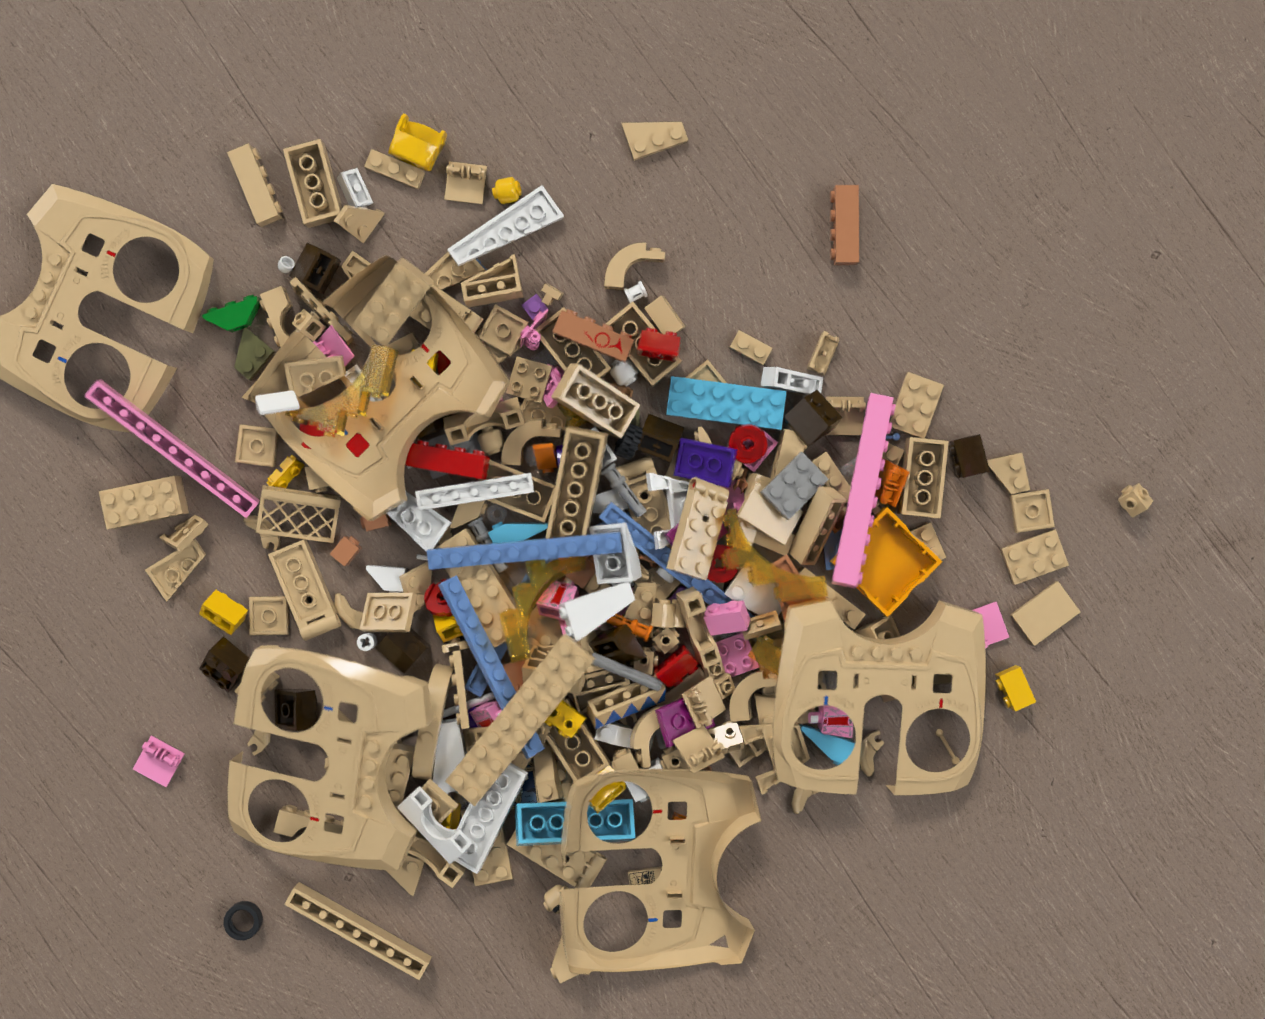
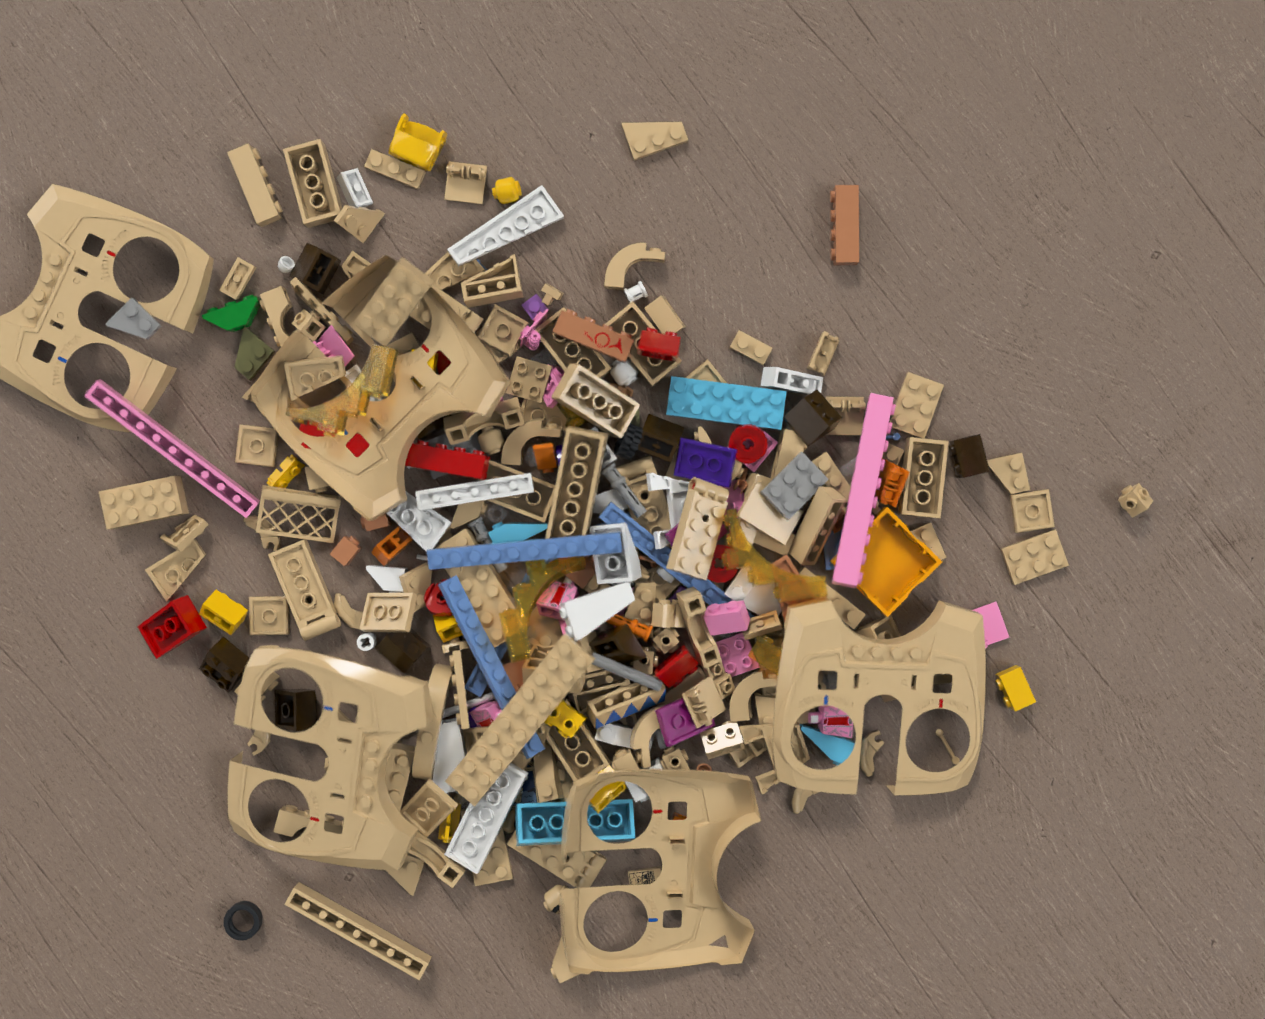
bright pink hinge [133,735,185,787] -> none
white slope [255,390,300,415] -> none
white arch [397,786,472,864] -> none
tan hinge [673,725,724,774] -> none
tan tile [1010,581,1080,646] -> none
none -> light grey wing [106,298,162,340]
none -> red slope [137,595,207,659]
none -> tan plate [219,257,256,301]
none -> orange slope [371,526,414,566]
none -> tan arm [502,809,515,833]

